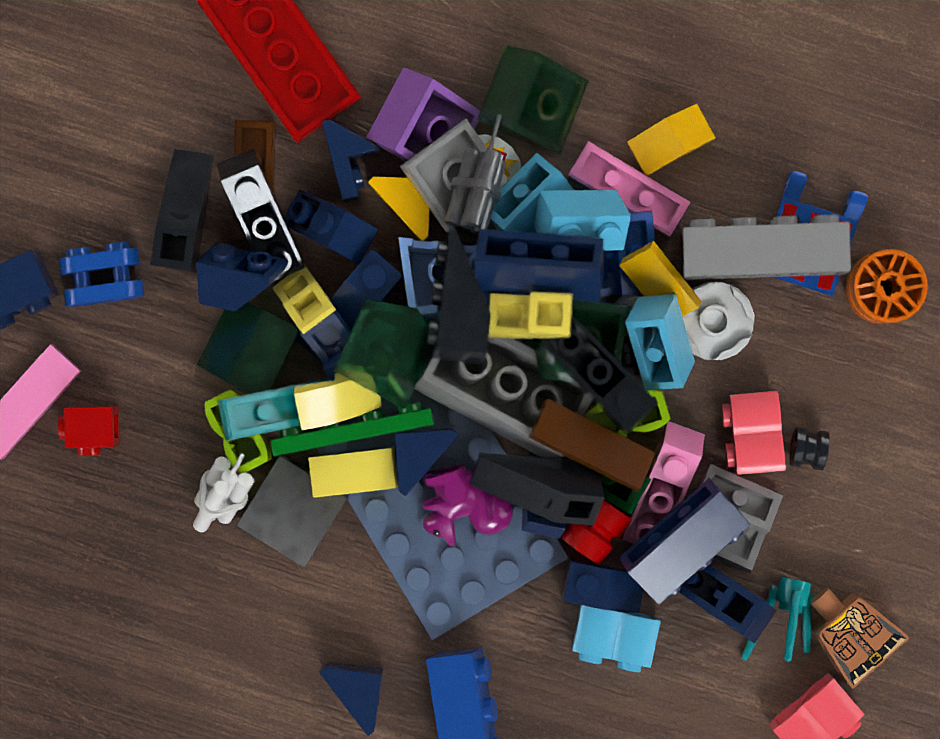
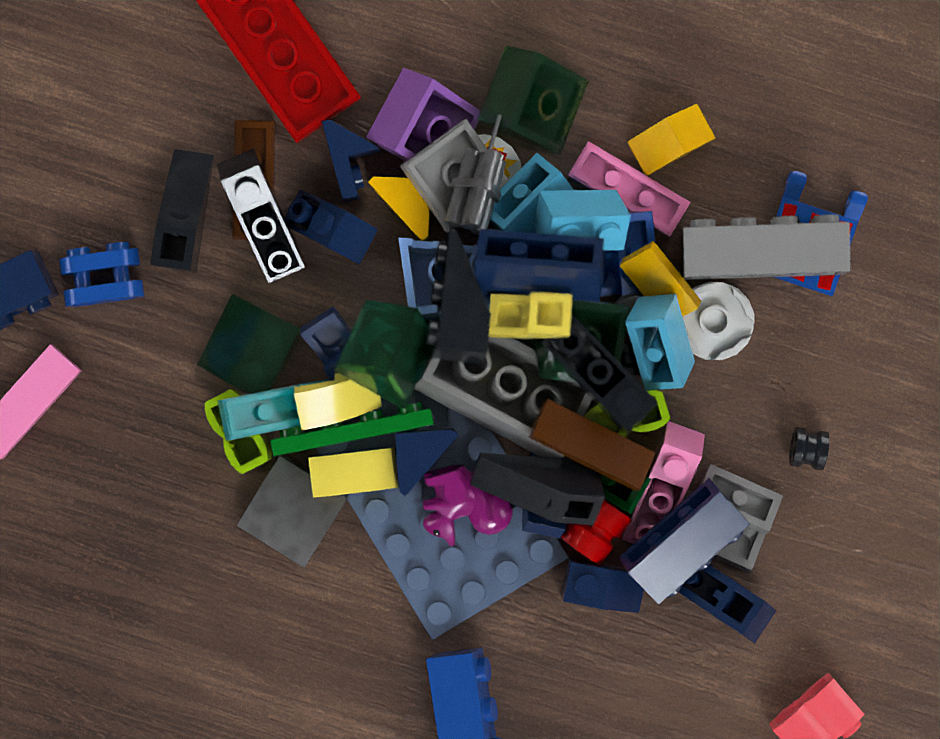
red brick [58,406,120,456] -> none
white piece [193,454,254,532] -> none
dark blue slope [196,243,287,312] -> none
light yellow slope [272,266,336,334] -> none
dark blue slope [297,249,404,364] -> none
dark blue slope [319,662,383,736] -> none
medium azure brick [572,605,661,673] -> none
coral brick [721,391,785,475] -> none
teal plant [741,577,814,662] -> none
torso [810,587,910,689] -> none
orange wheel [845,249,928,324] -> none

